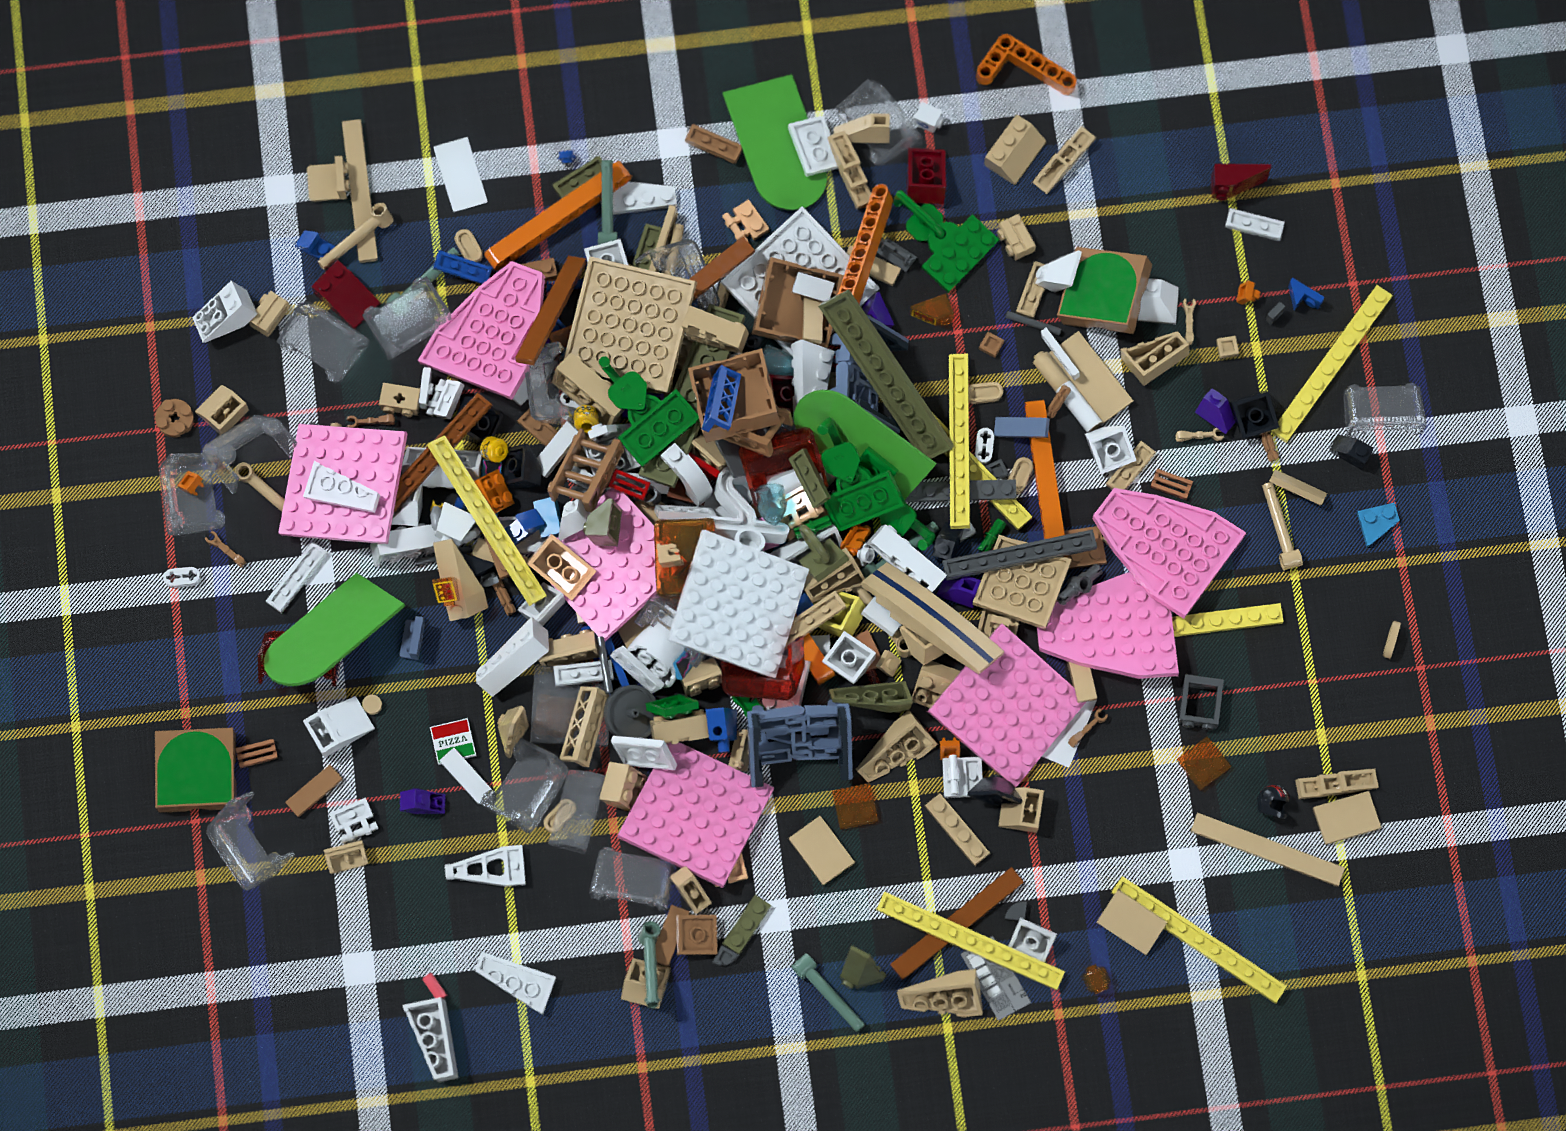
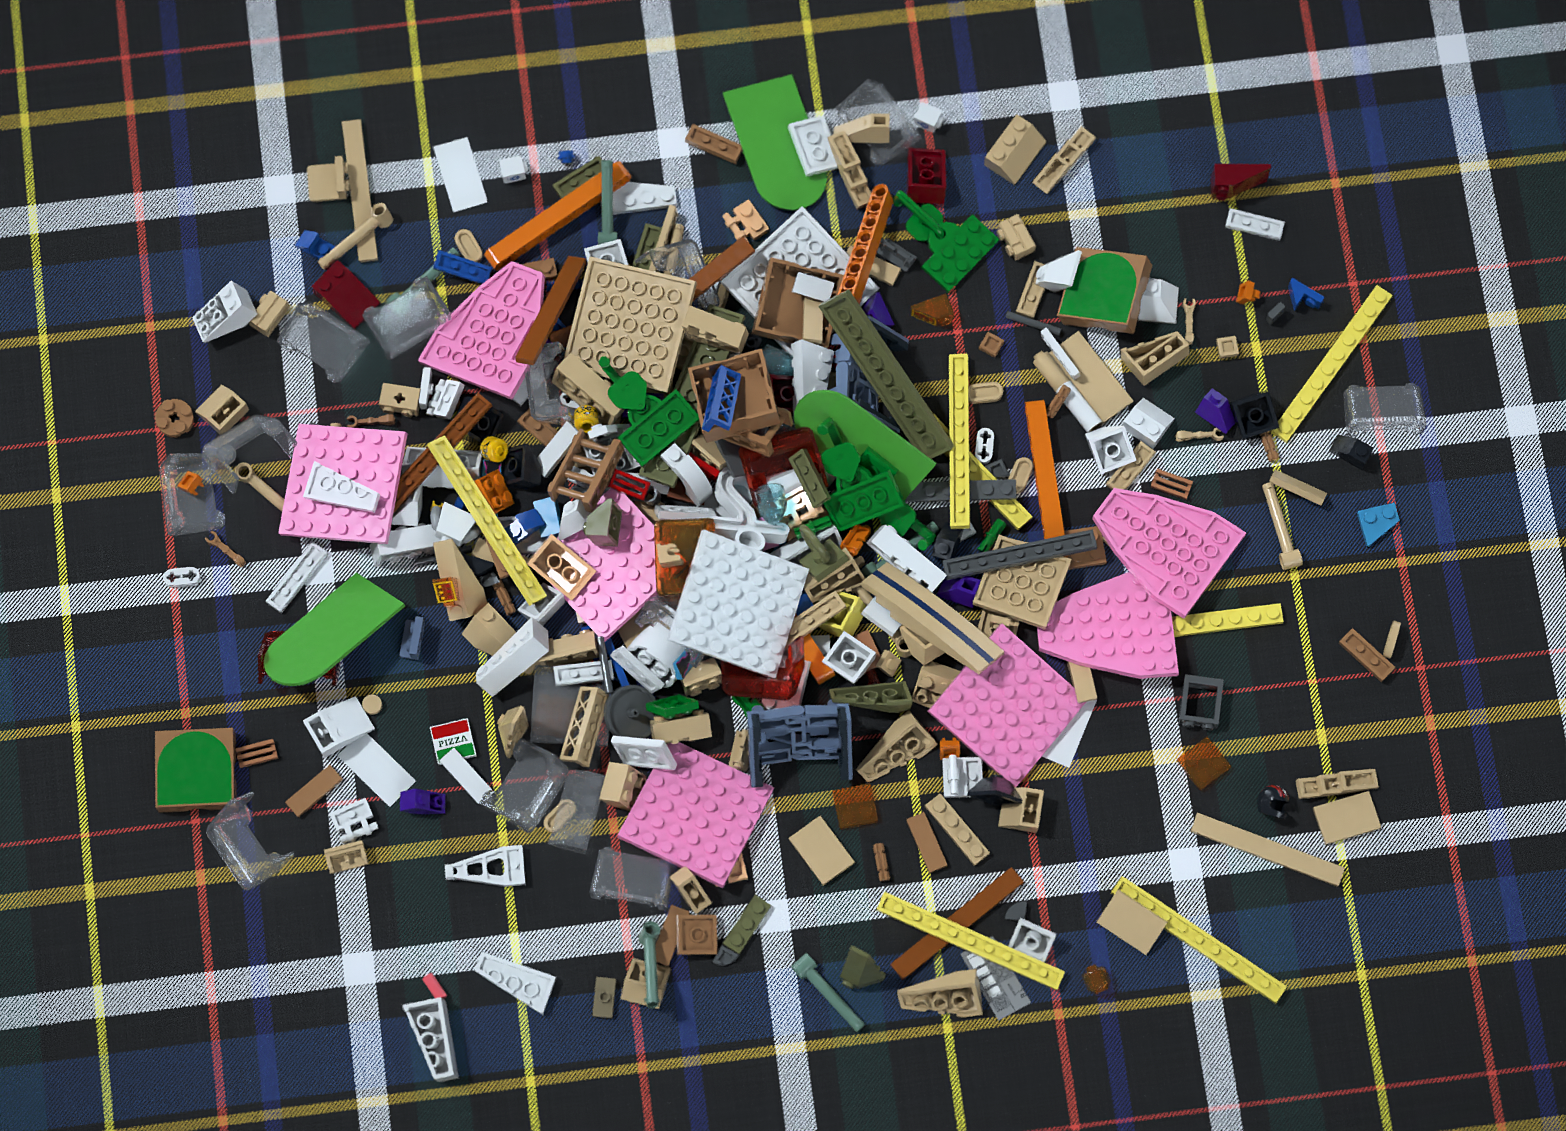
blue torso [706,708,737,753] -> none
white plate [857,543,875,566] -> none
orange beam [977,34,1076,95] -> none
sand blue tile [994,417,1050,438] -> none
dark grey pin [1057,564,1103,606] -> none
medium nougat piece [1068,709,1108,748] -> none
none -> white sticker [337,734,416,807]
none -> tan wedge [462,603,540,675]
none -> white brick [499,155,528,184]
none -> dark tan plate [592,977,616,1019]
none -> medium nougat axle [873,843,890,882]
none -> medium nougat tile [906,812,947,874]
none -> white slope [1122,398,1175,449]
none -> medium nougat plate [1339,628,1395,682]

